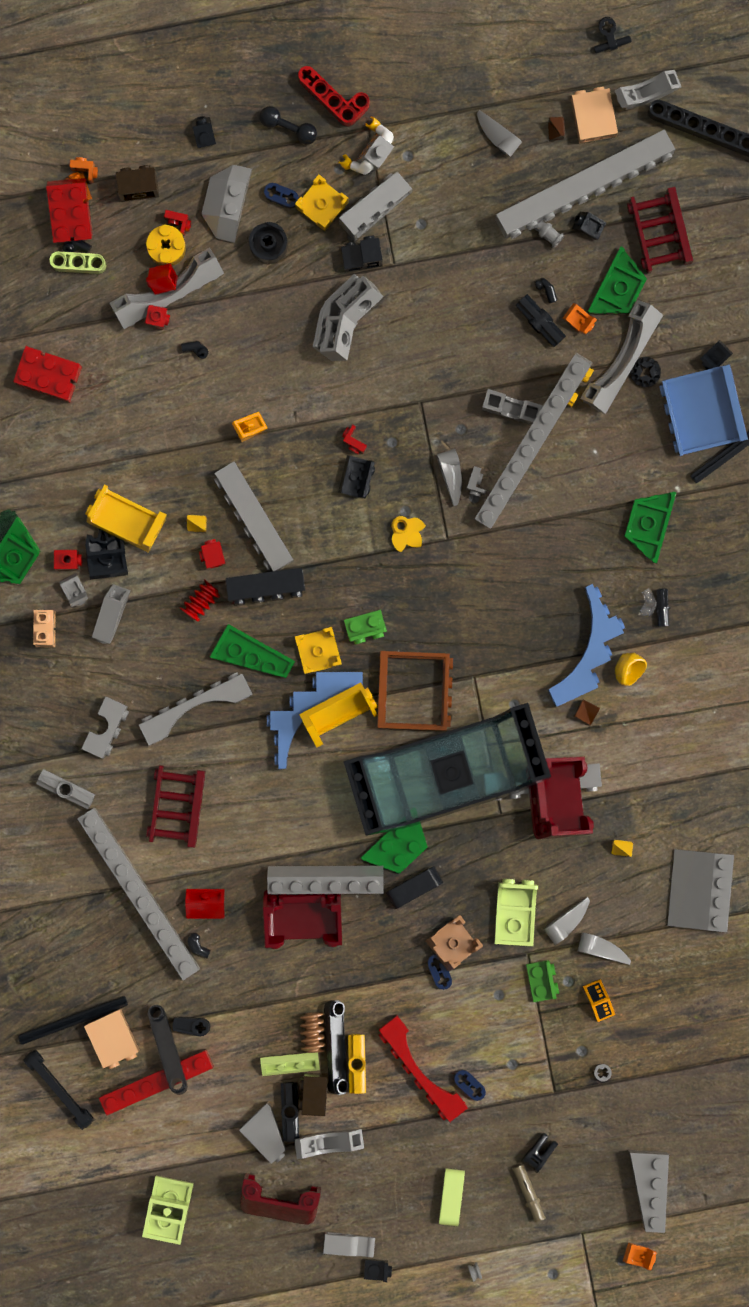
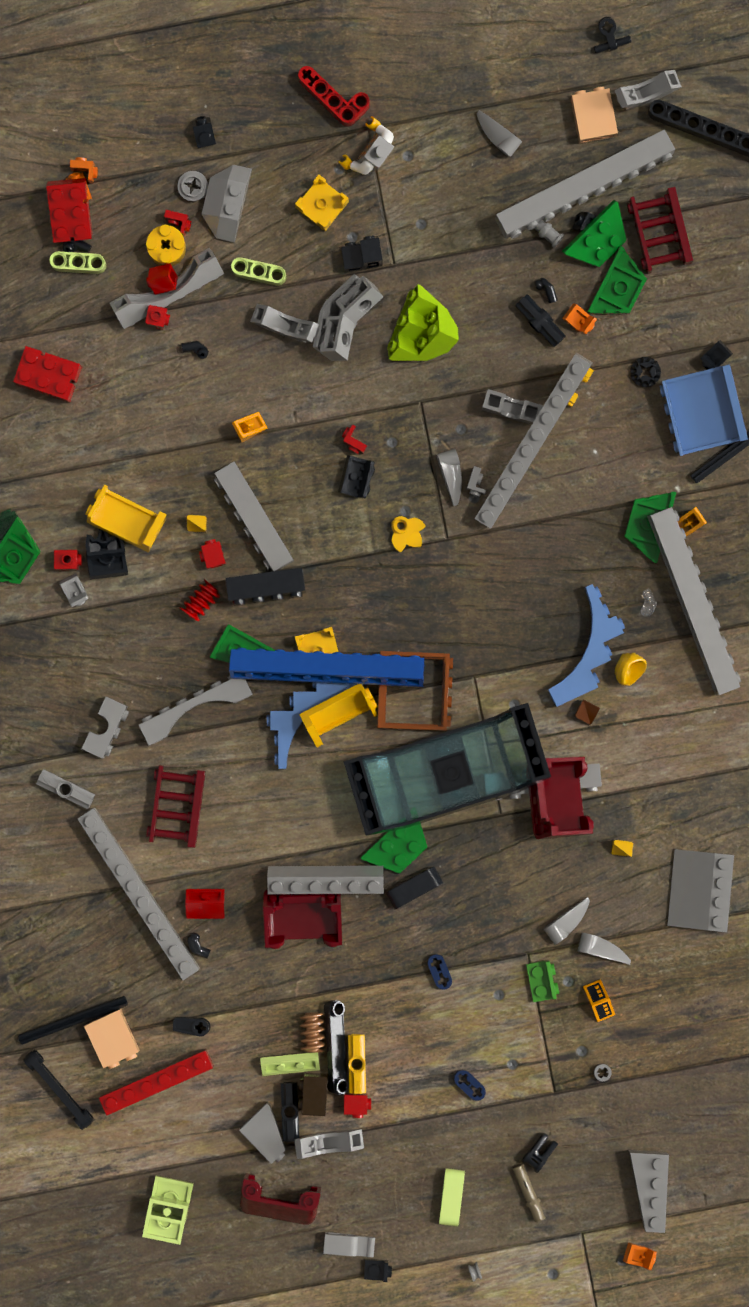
light nougat hips [33,610,56,648] -> none
light grey slope [92,584,131,644] -> none
dark brown brick [116,165,159,202] -> none
black piece [148,1005,188,1095] -> none
black brick [249,222,288,264] -> none
black piece [259,106,317,145] -> none
dark blue beam [264,183,299,209] -> none
light grey wedge [339,172,412,242] -> none
bright green bracket [344,610,387,645] -> none
red arch [378,1015,468,1122] -> none
medium nougat panel [425,915,483,971] -> none
yellowish green bracket [495,879,538,946] -> none
reddish brown slope [548,117,565,140] -> none
light grey arch [580,300,663,414] -> none
black axle [655,588,671,627] -> none
none -> light grey gear [178,171,208,201]
none -> blue brick [229,648,425,687]
none -> yellowish green beam [231,258,286,286]
none -> light grey arch [250,304,319,343]
none -> red brick [344,1093,371,1118]
none -> lime brick [387,284,459,361]
none -> green wing [562,200,627,267]
none -> light grey brick [647,507,741,695]
none -> light orange slope [677,507,707,537]

